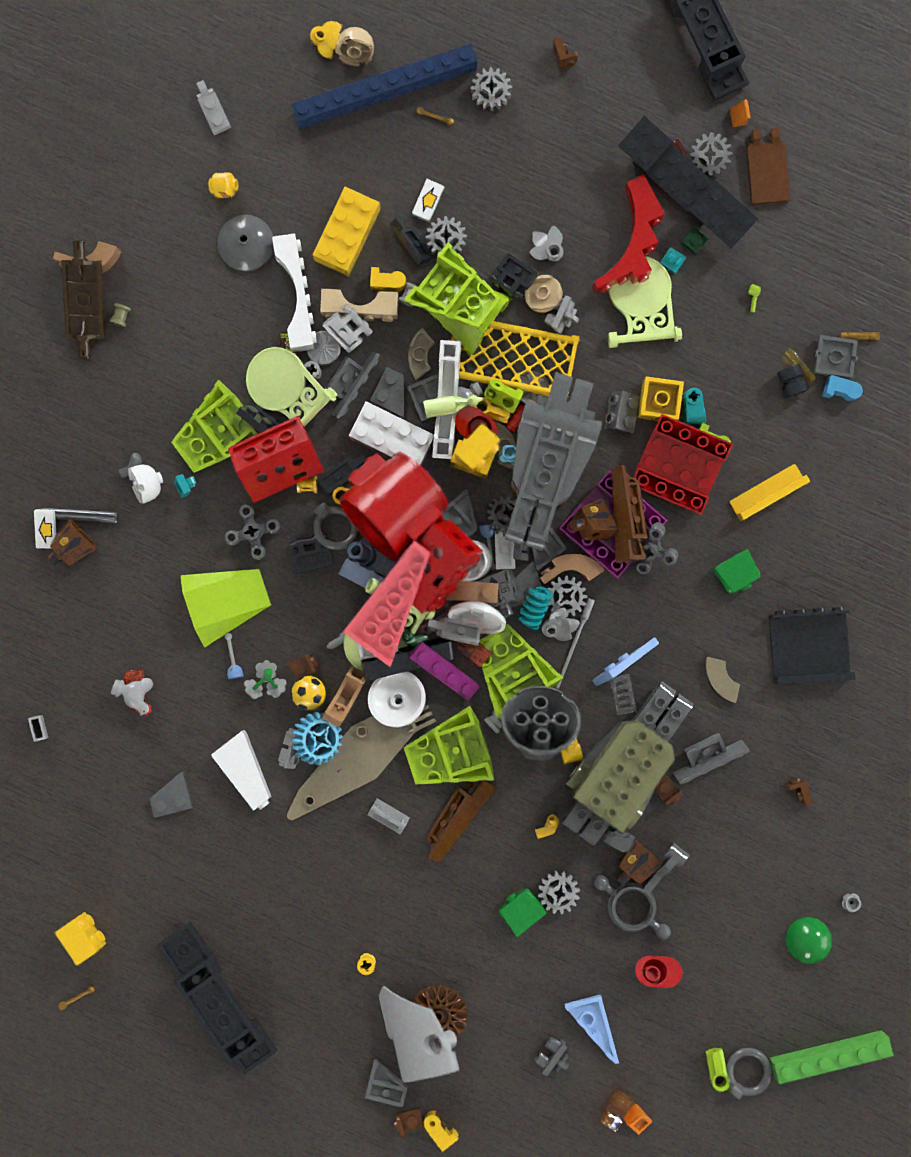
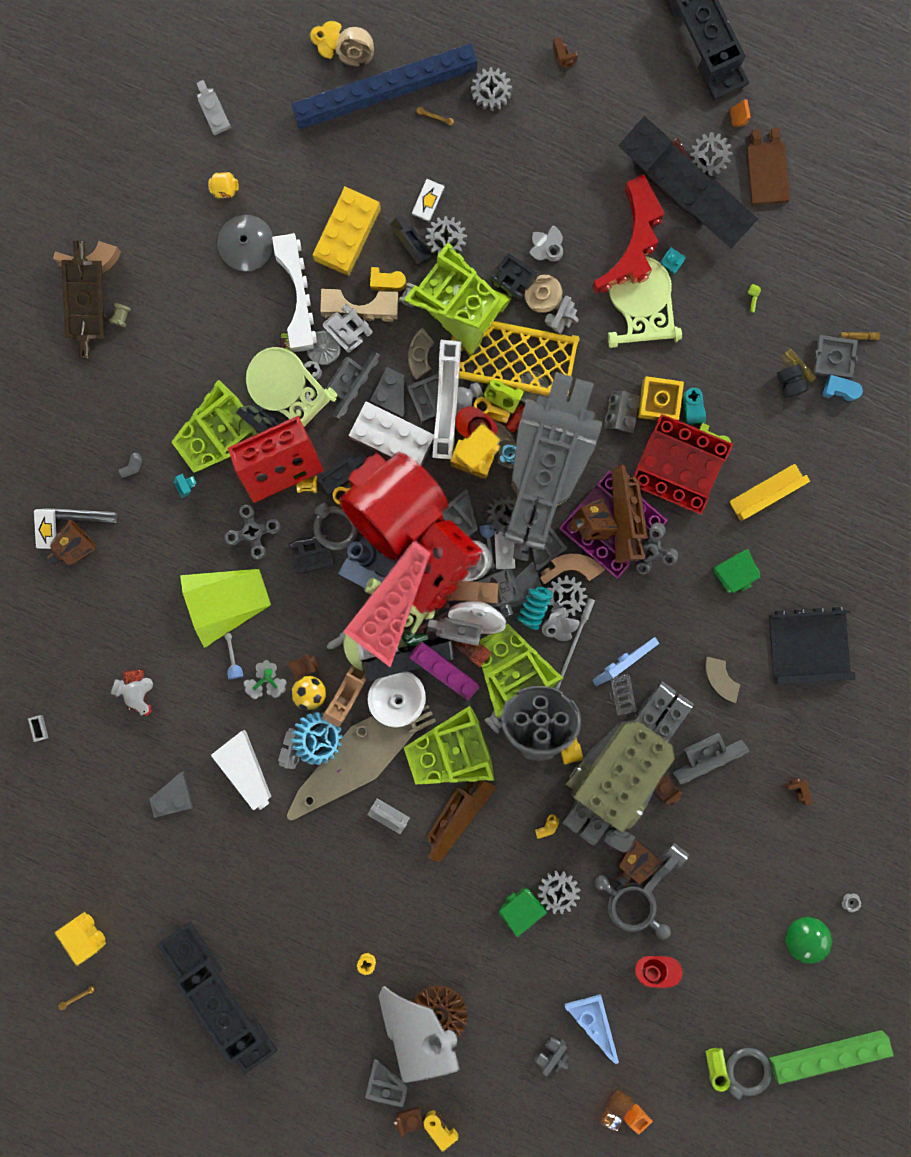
white cylinder [128,464,163,504] -> none
yellowish green wheel [424,395,483,418] -> none
dark green plate [681,227,709,255] -> none

